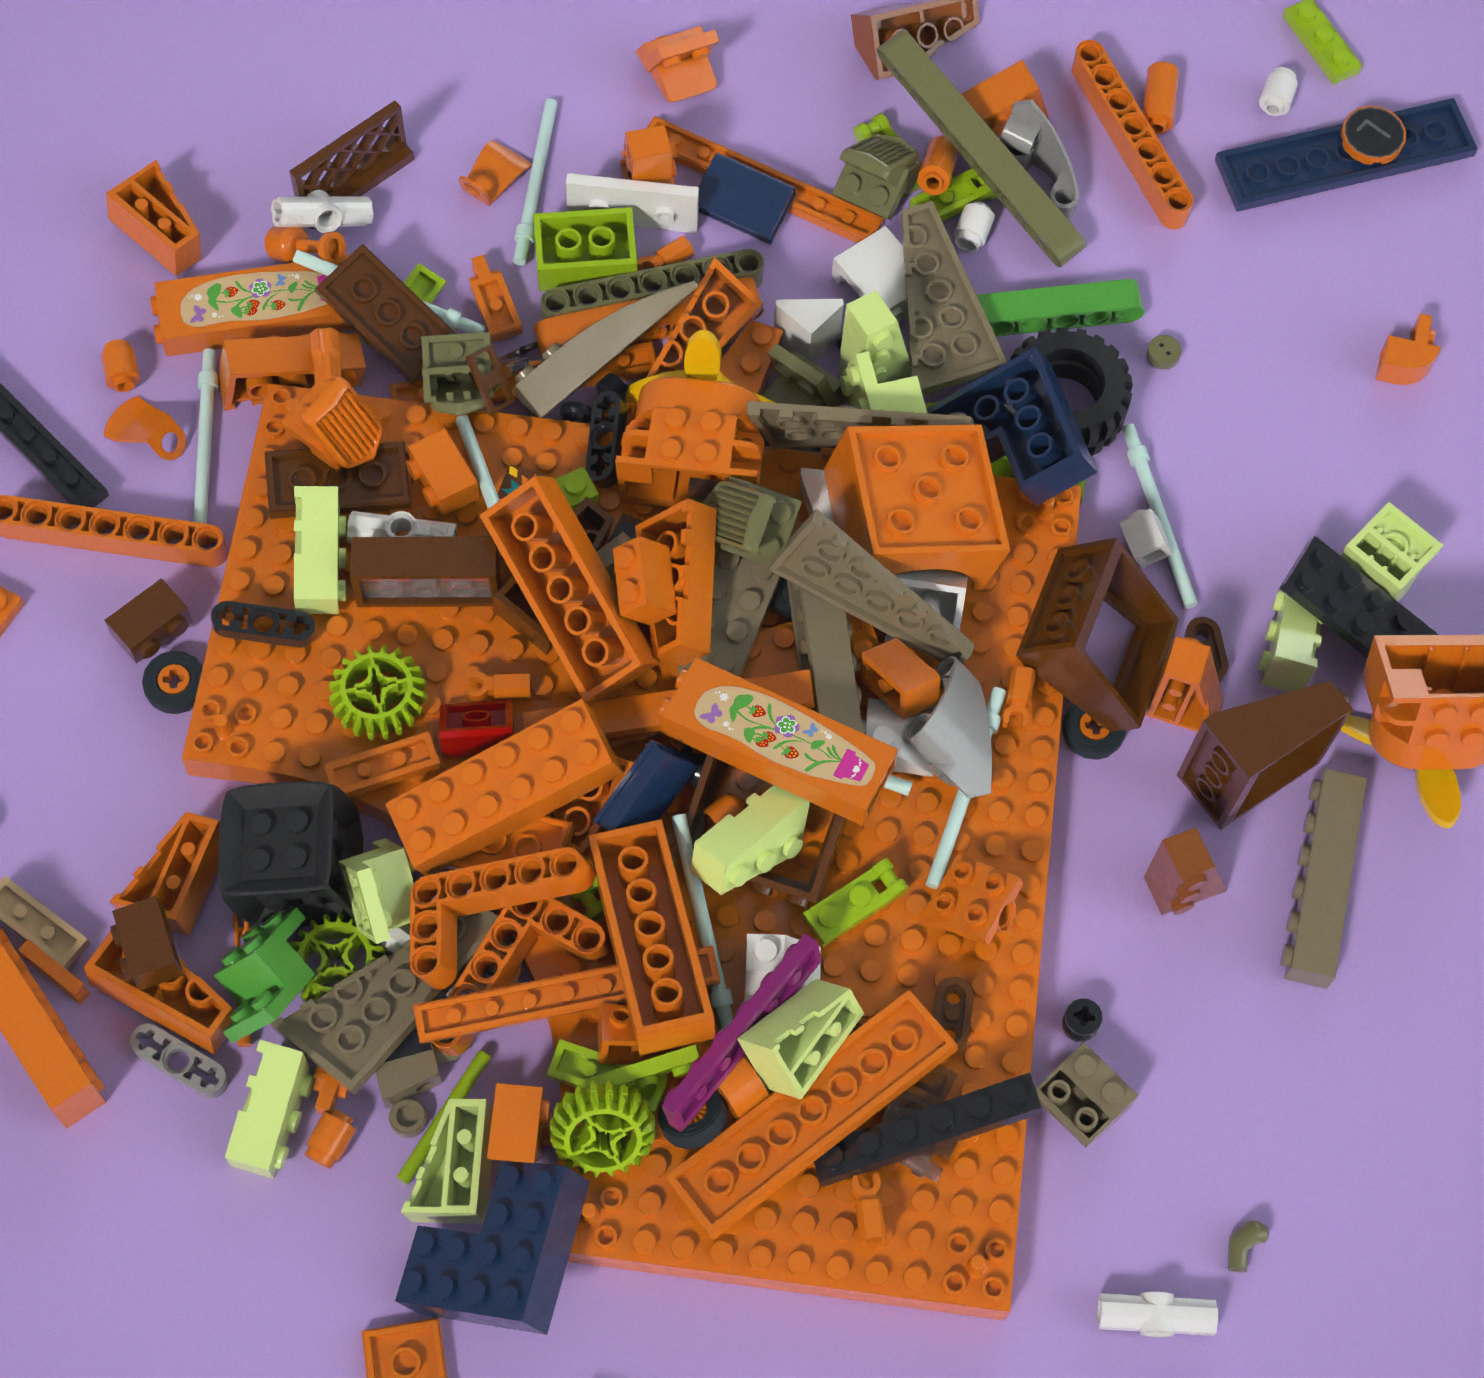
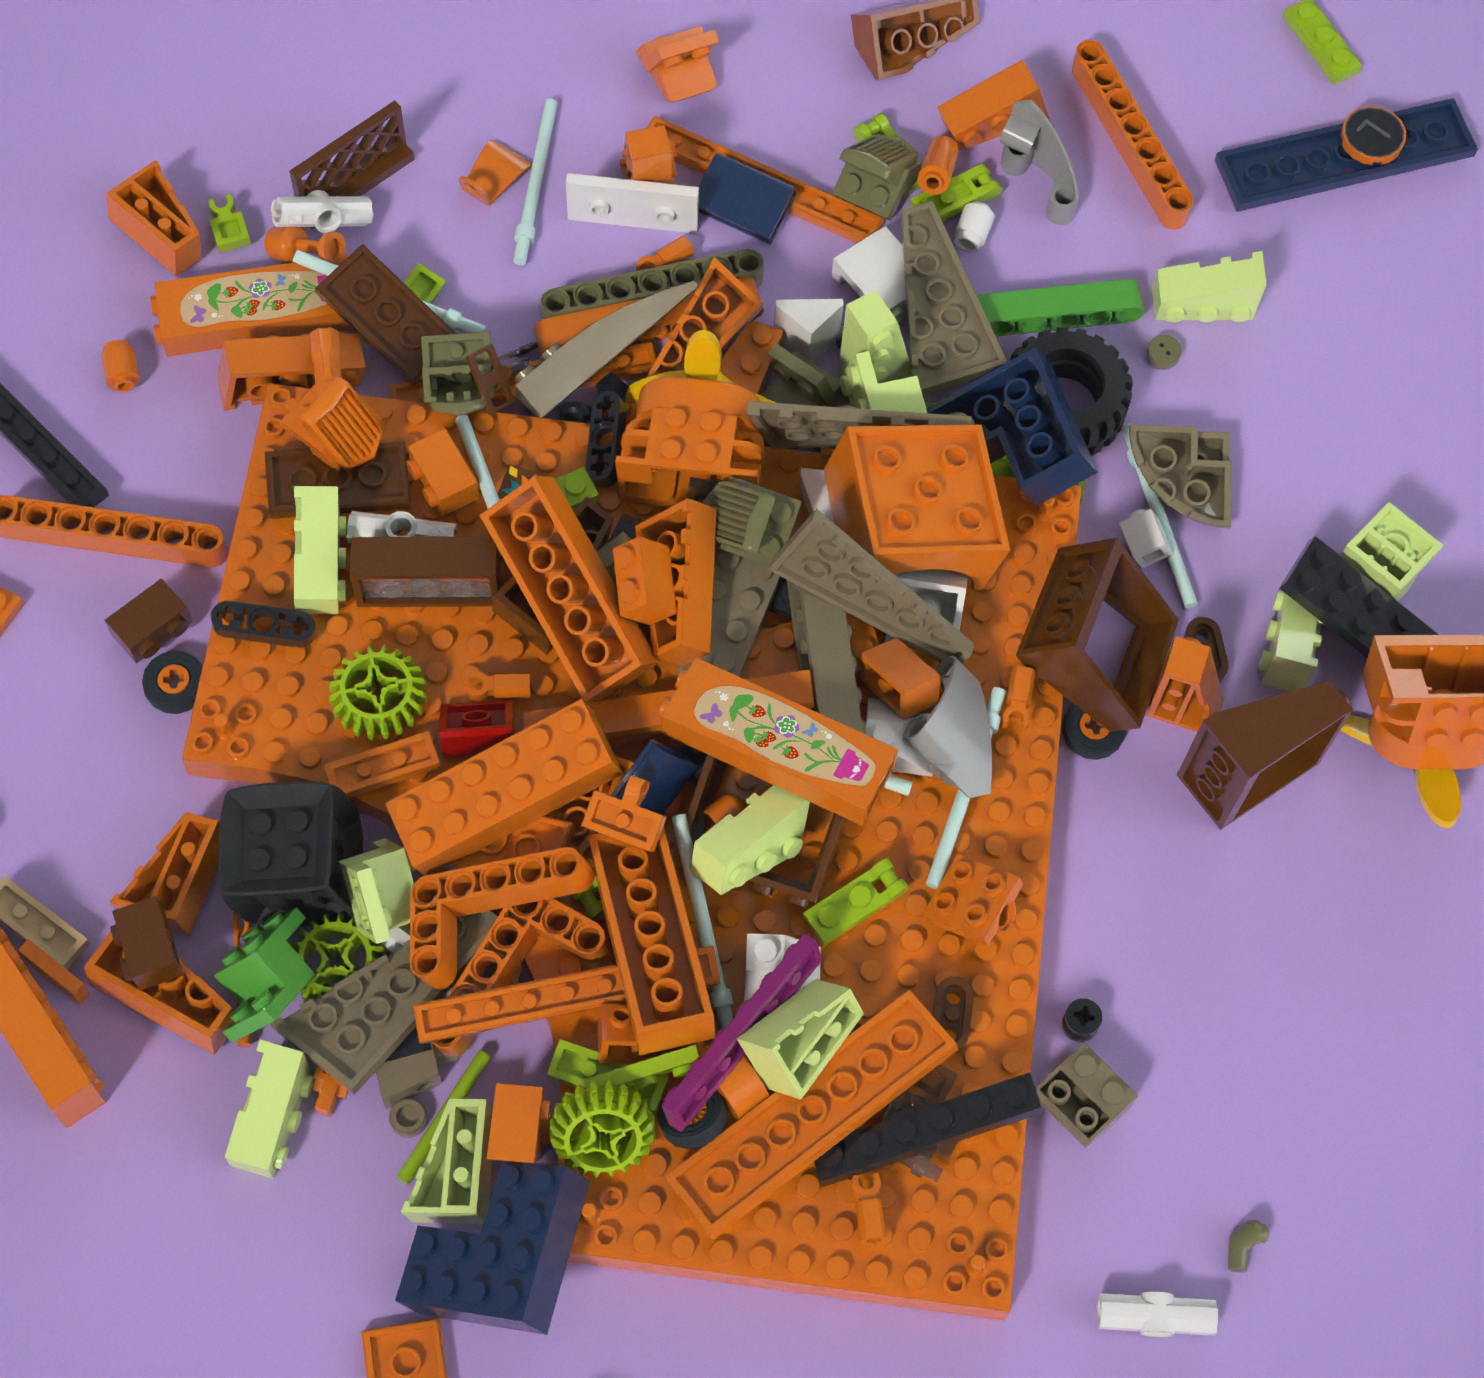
orange piece [104,396,186,460] -> none
light grey beam [129,1023,228,1099] -> none
light aqua bar [193,348,219,524] -> none
orange brick [304,1109,357,1169] -> none
orange hinge [469,254,523,343] -> none
lime brick [533,207,637,291] -> none
olive beam [876,29,1086,268] -> none
orange brick [1143,62,1179,134] -> none
wedge [1144,828,1227,915] -> none
white brick [1259,67,1298,116] -> none
dark tan brick [1280,768,1367,989] -> none
orange brick [1375,313,1441,385] -> none
none -> lime plate [209,194,251,253]
none -> orange plate [581,775,667,852]
none -> dark tan brick [1129,424,1232,529]
none -> yellowish green wedge [1152,251,1267,323]

